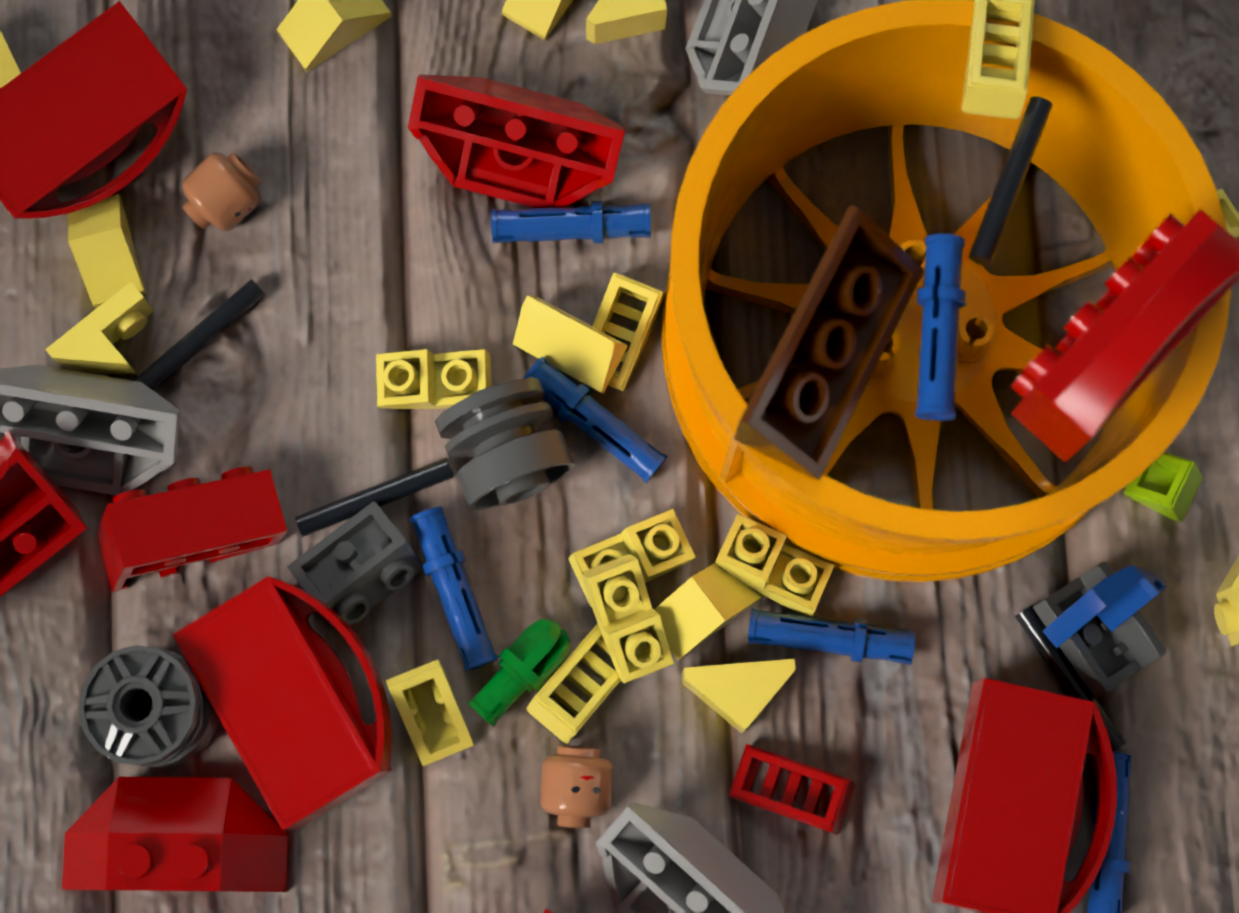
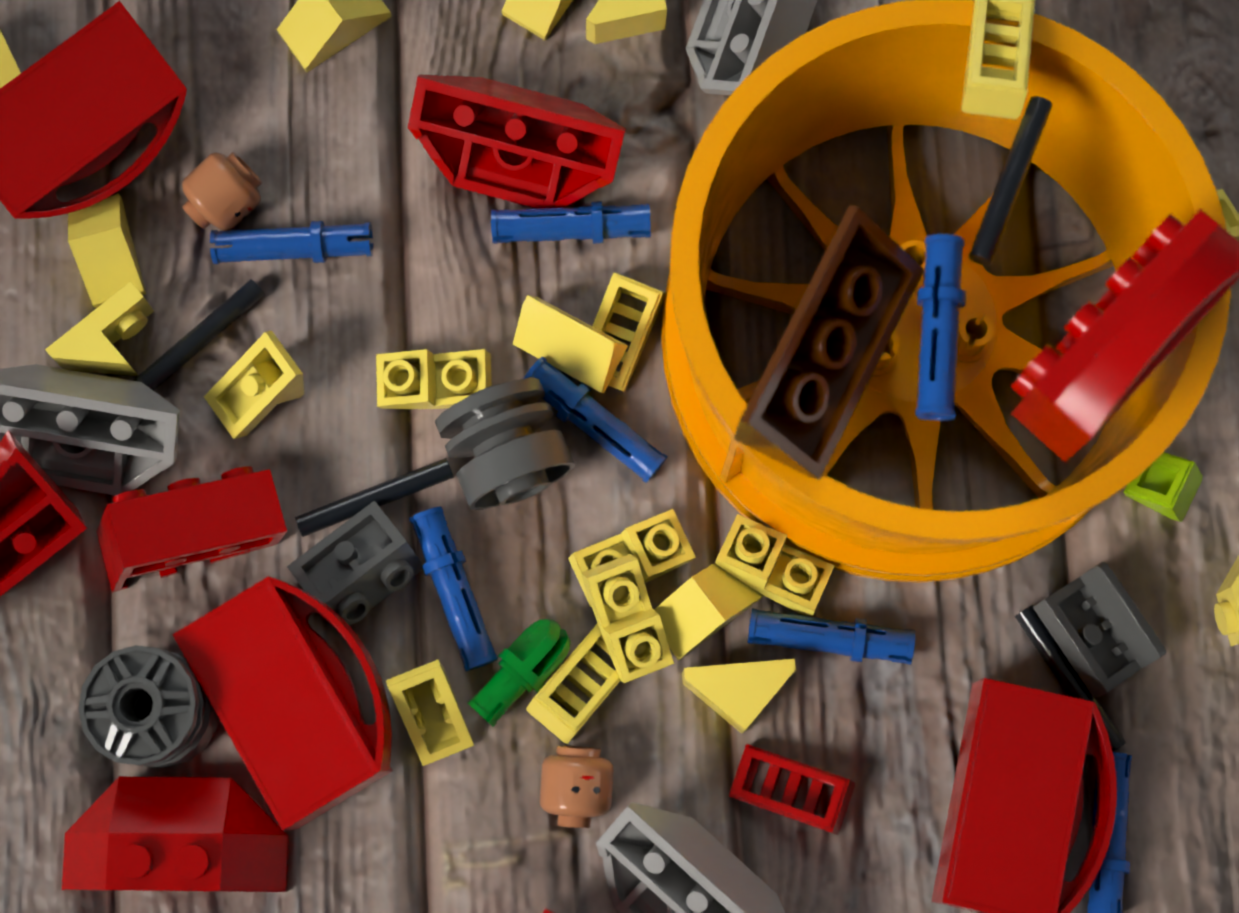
blue slope [1042,565,1167,648] -> none
none -> light yellow slope [204,330,304,439]
none -> blue pin [210,221,374,264]

